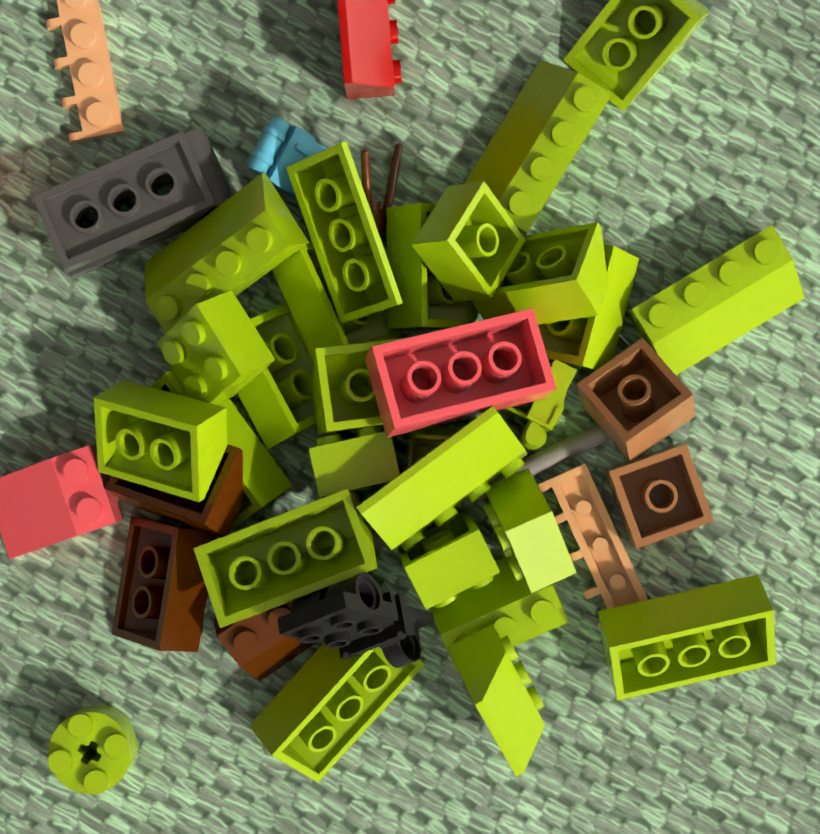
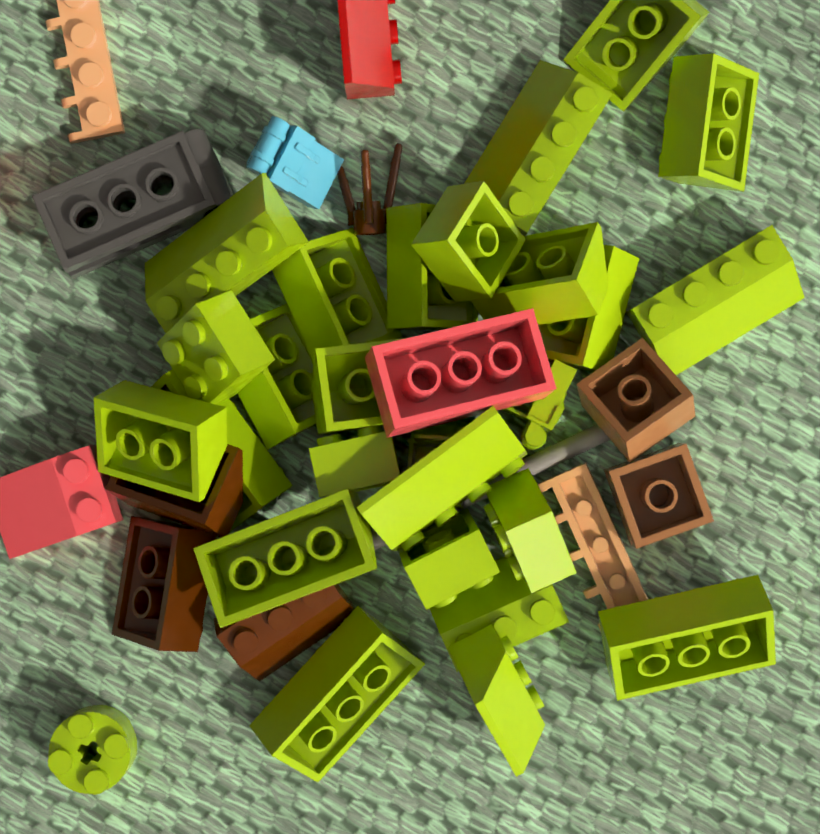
black plate [277,573,434,668] -> none
lime slope [286,141,403,324] -> none
none -> lime slope [658,53,759,192]

